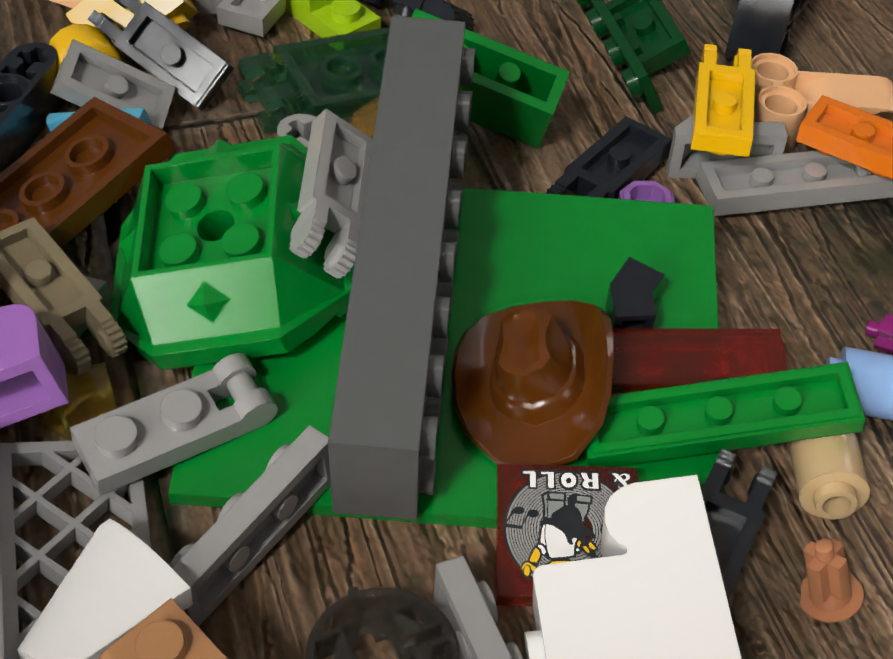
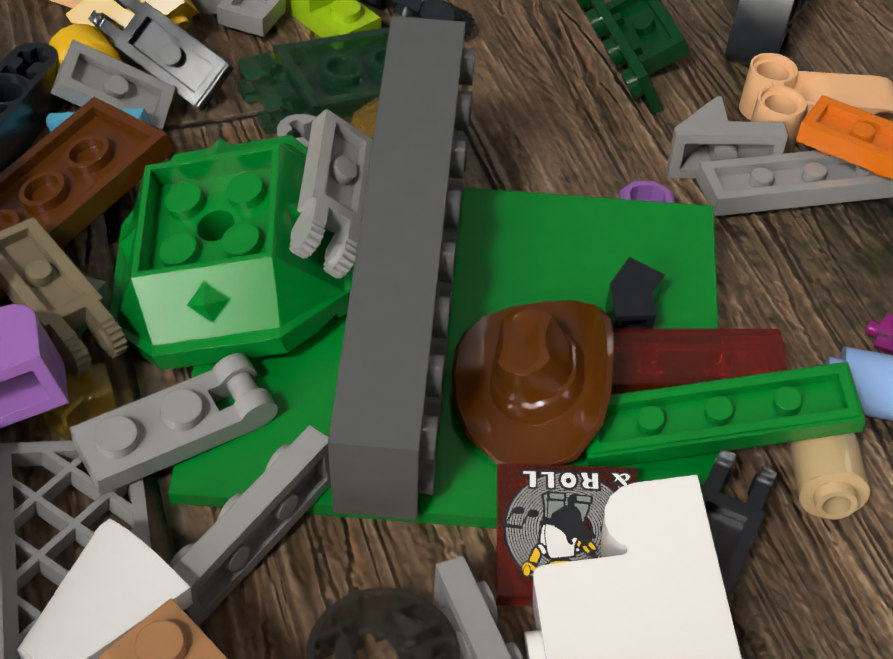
green brick [412,8,570,149] -> none
black hinge [546,116,672,199] -> none
yellow hinge [691,44,755,157] -> none
nougat piece [800,538,864,623] -> none

